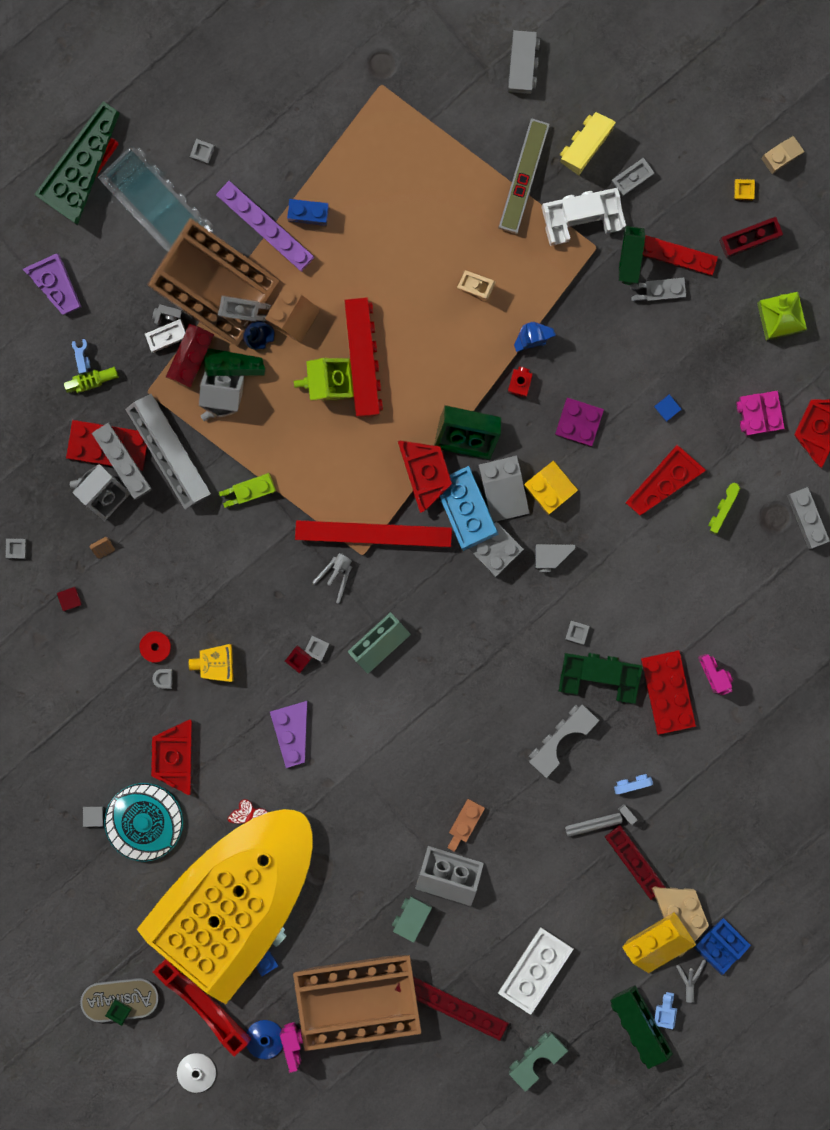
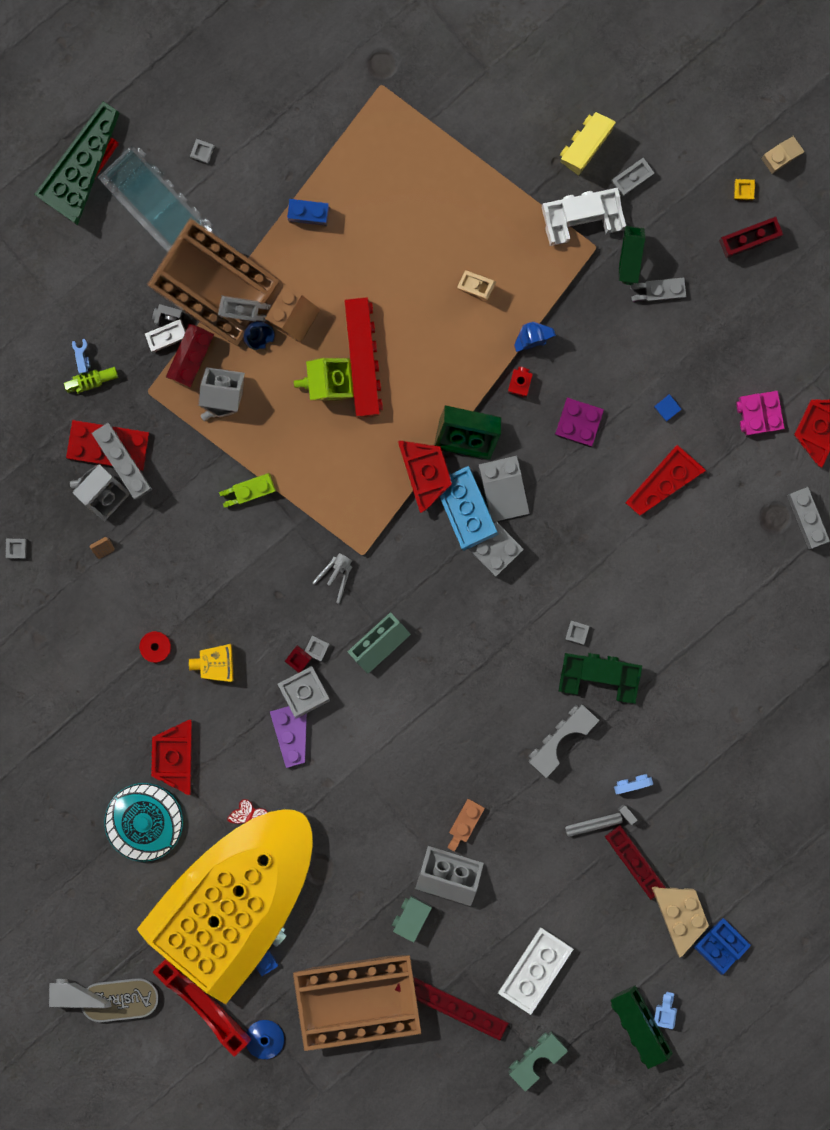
medium lavender wing [23,253,82,315] -> none
dark red tile [57,587,82,611] -> none
light grey tile [83,806,103,827] -> none
dark green tile [105,998,132,1026] -> none
light grey brick [125,394,211,509] -> none
light grey tile [152,669,173,689] -> none
white dish [177,1053,216,1093] -> none
dark green wing [203,348,265,376] -> none
medium lavender plate [216,181,314,272] -> none
dark pink plate [280,1022,303,1072] -> none
red tile [295,520,452,547] -> none
olive tile [498,118,550,234] -> none
light grey brick [508,30,540,94] -> none
yellow slope [524,461,578,515] -> none
light grey slope [535,544,575,572] -> none
yellow slope [622,912,696,973] -> none
red plate [641,650,696,735] -> none
red plate [643,235,718,276] -> none
light grey plant [676,959,706,1003] -> none
dark pink plate [698,654,733,695] -> none
lime hinge [708,482,740,535] -> none
lime piece [757,292,807,341] -> none
none -> light grey slope [49,979,111,1008]
none -> light grey plate [278,666,330,719]

